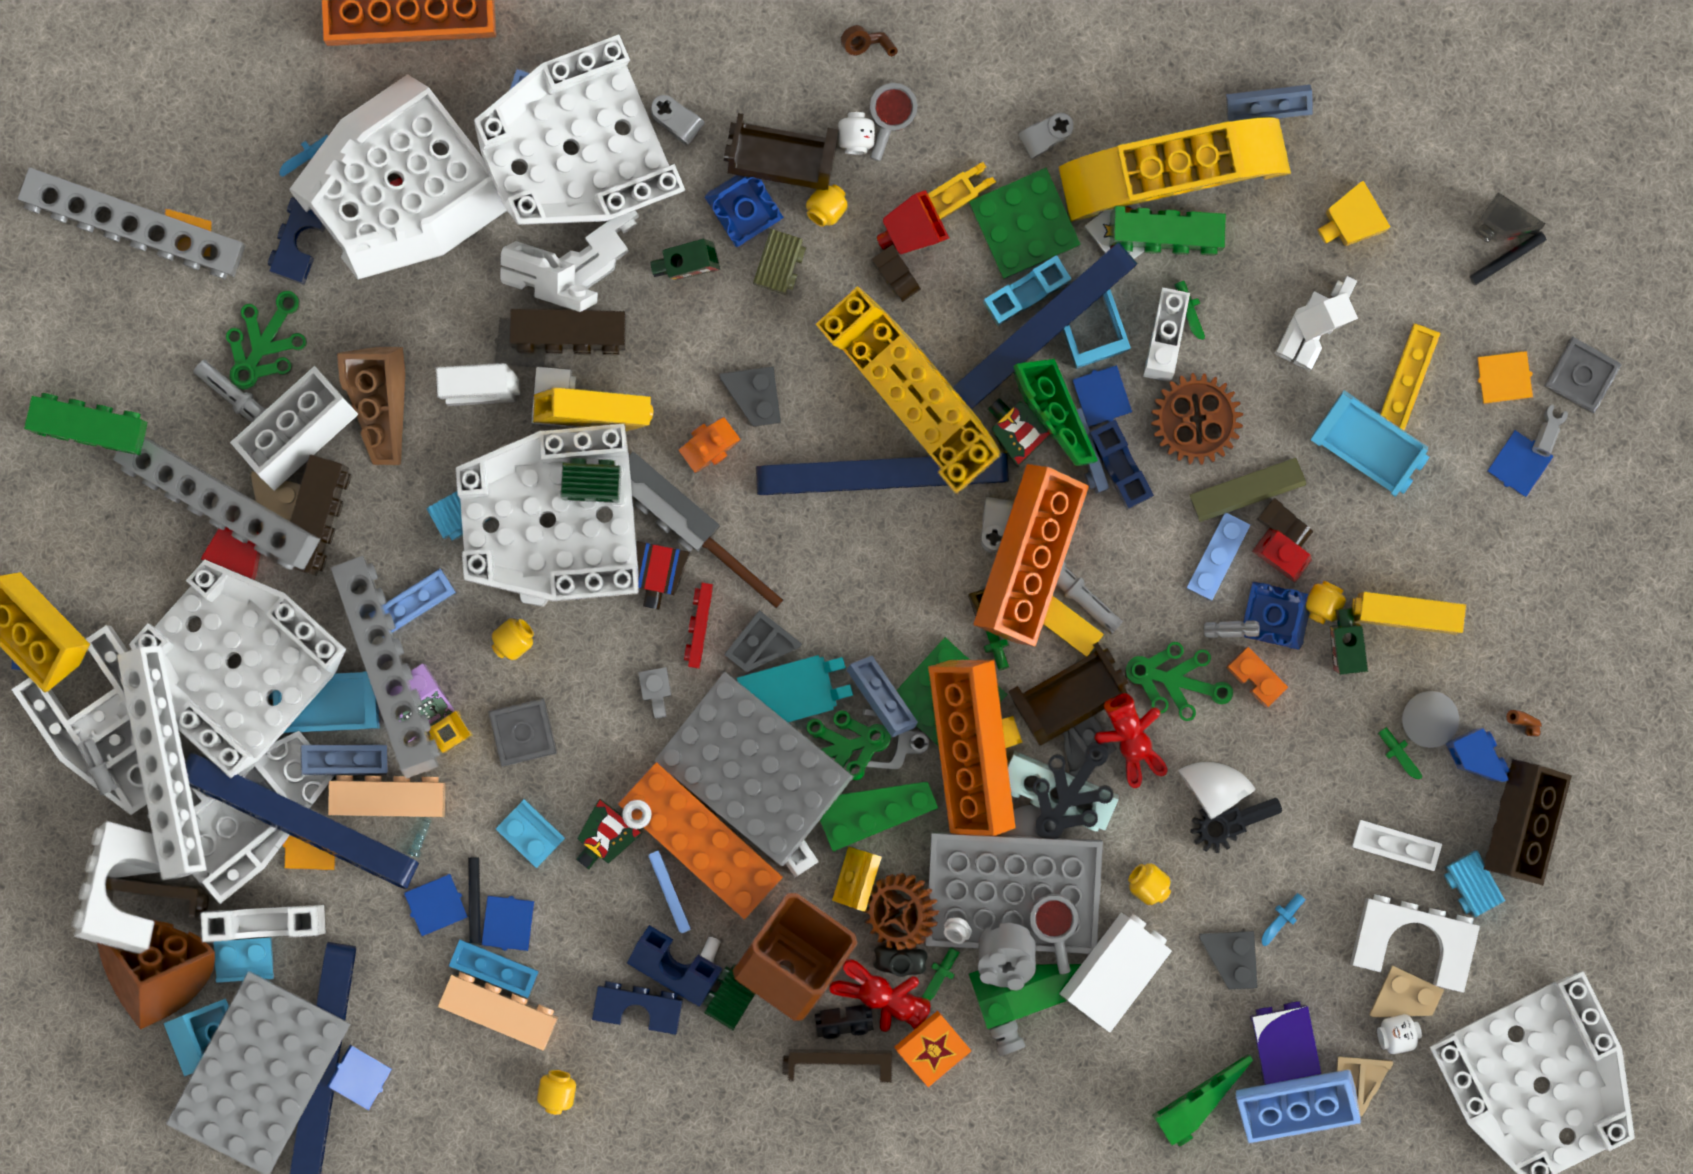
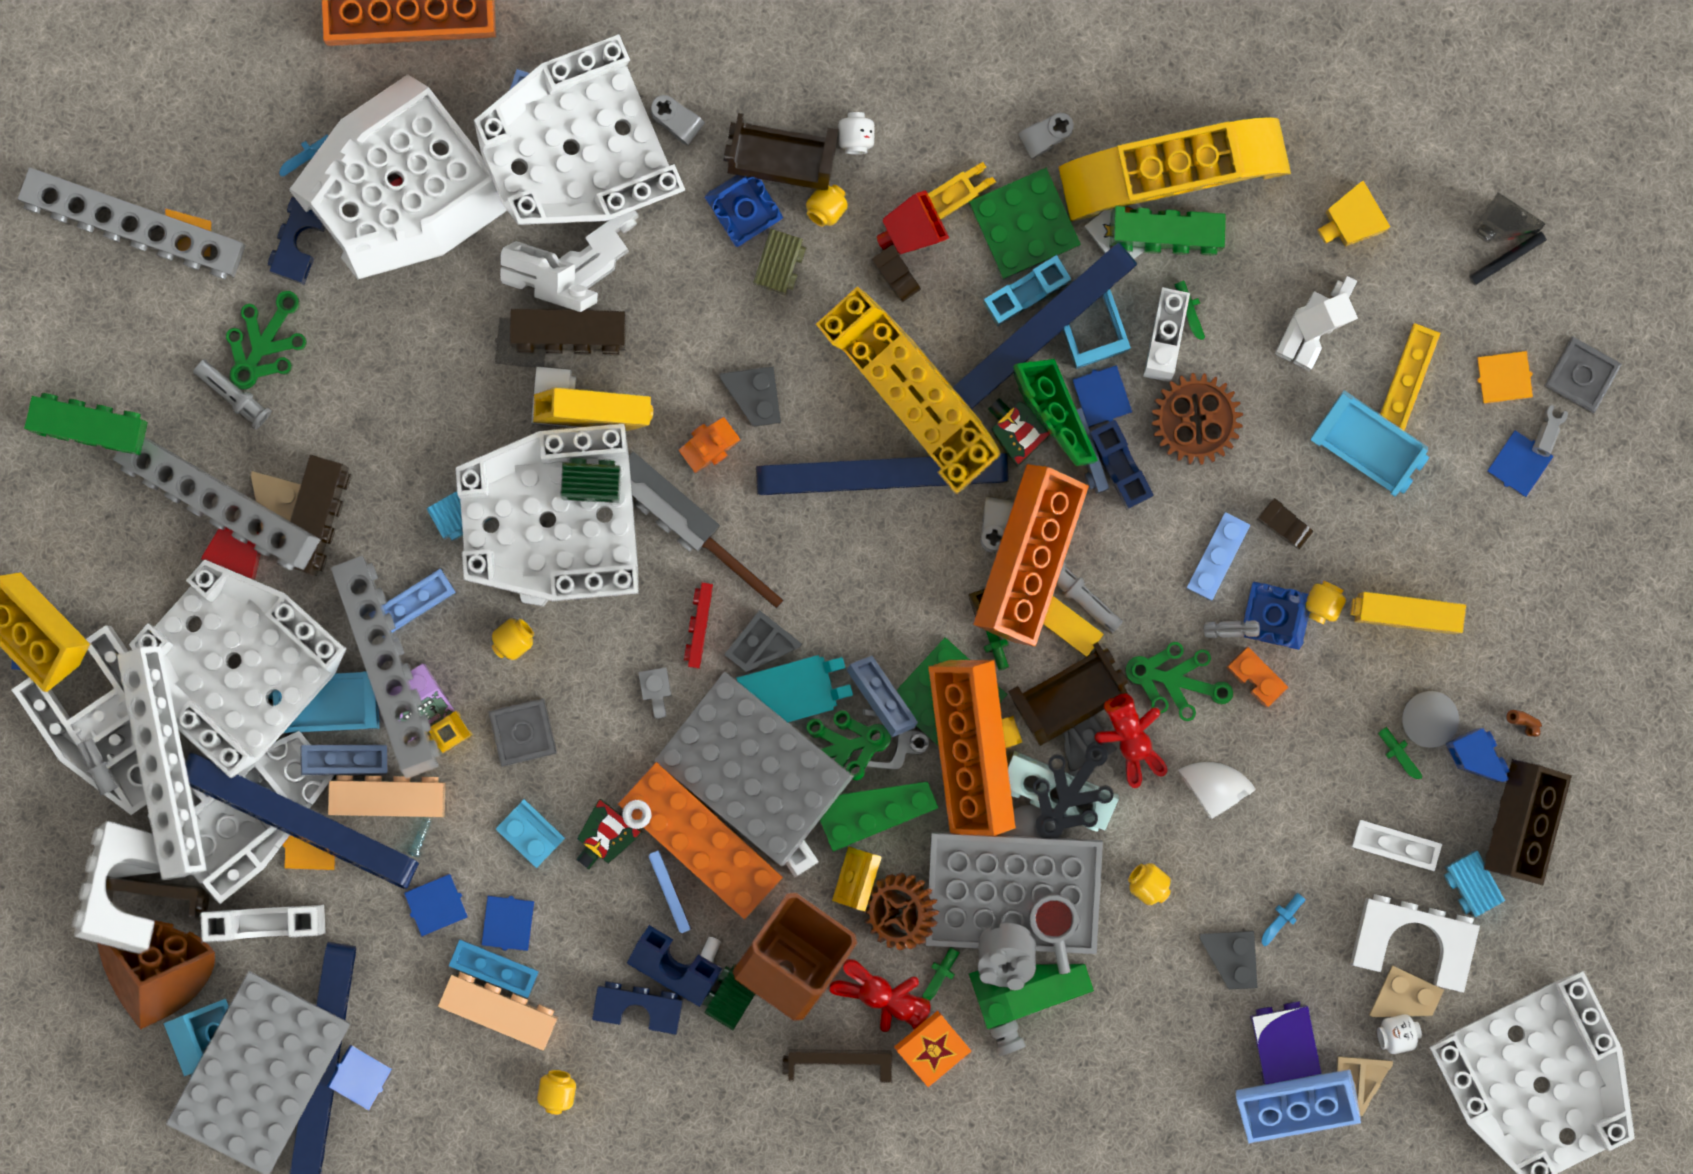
medium azure plate [213,937,274,983] -> none
white brick [230,366,358,491] -> none
medium nougat wedge [337,347,405,465] -> none
white arch [437,364,521,406] -> none
black bar [468,857,481,943] -> none
torso [636,541,690,610] -> none
dark green torso [650,238,721,280] -> none
black hinge [815,1004,874,1039] -> none
reddish brown plate [841,25,898,56] -> none
piece [870,83,918,162] -> none
pearl dark grey piece [873,945,928,977] -> none
white plate [944,918,972,944] -> none
white brick [1060,912,1172,1032] -> none
green wedge [1152,1054,1253,1147] -> none
olive tile [1190,458,1306,522] -> none
black gear [1190,797,1282,853] -> none
sand blue plate [1226,84,1313,122] -> none
red torso [1252,529,1312,583] -> none
dark green torso [1330,608,1368,675] -> none

